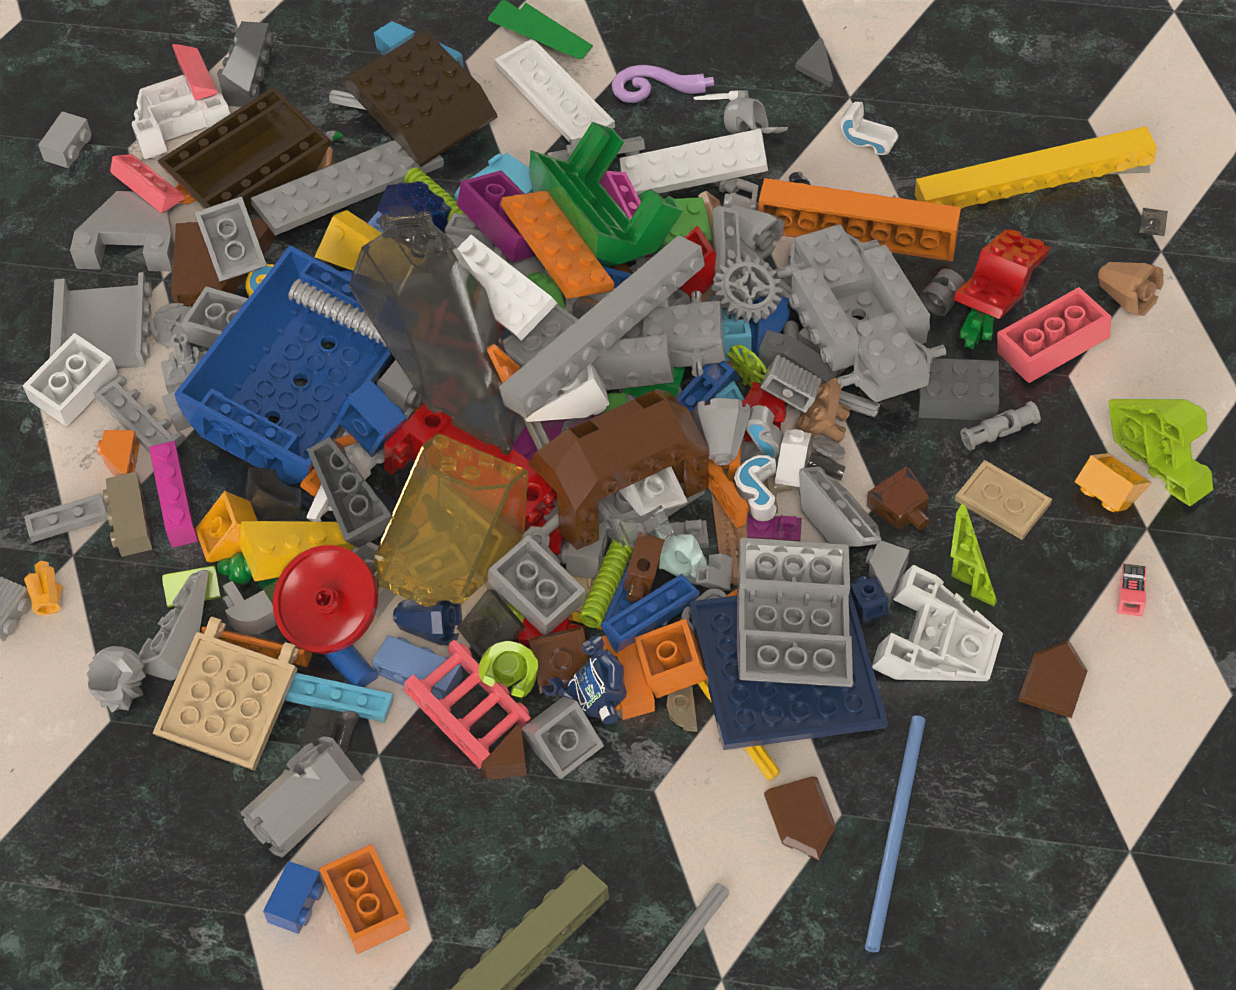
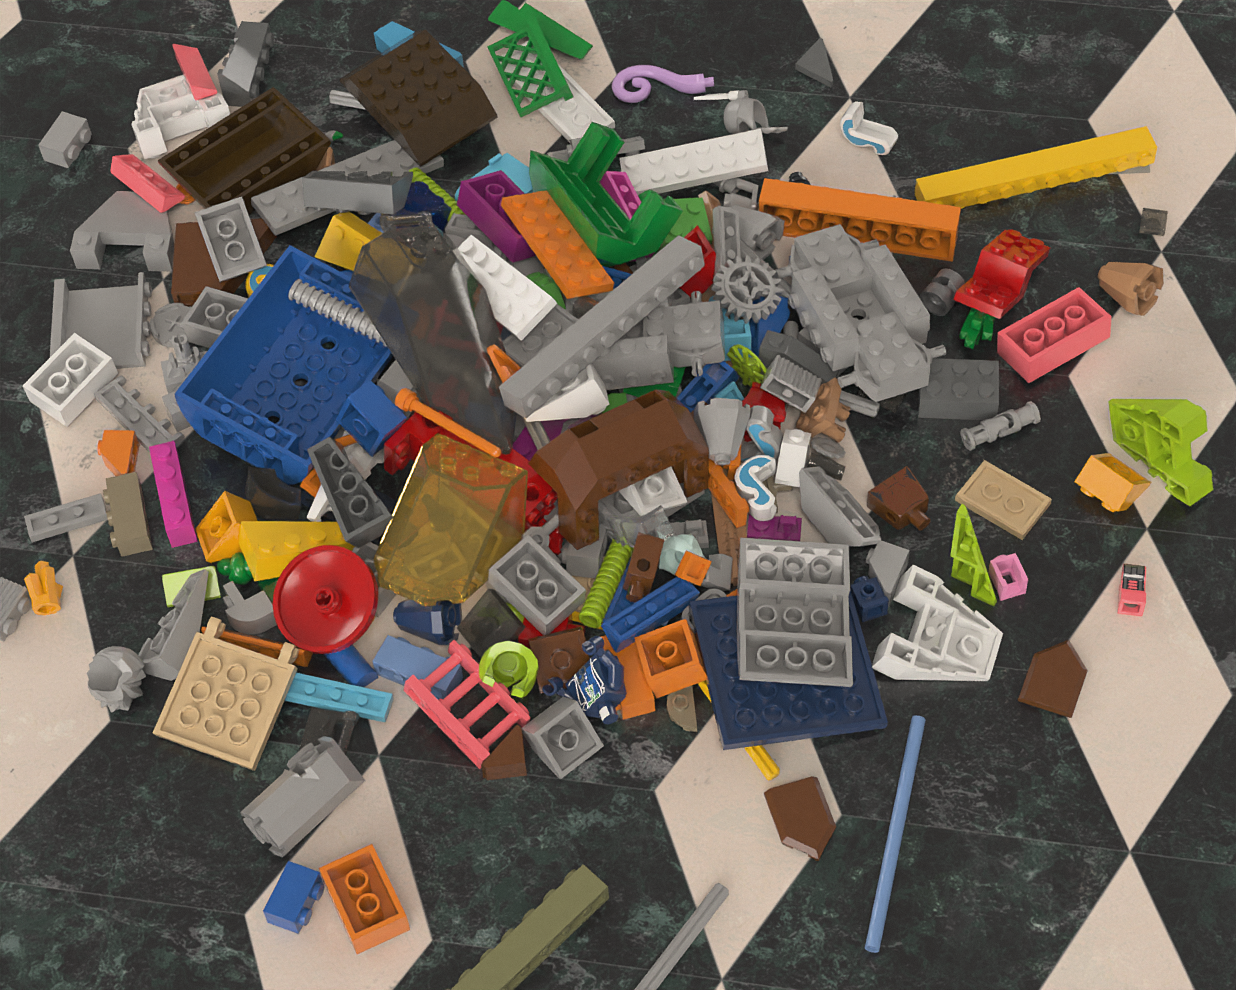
none -> wedge [302,171,413,217]
none -> orange piece [395,388,501,457]
none -> green fence [487,17,574,117]
none -> orange plate [675,550,712,586]
none -> bright pink window [988,553,1028,601]

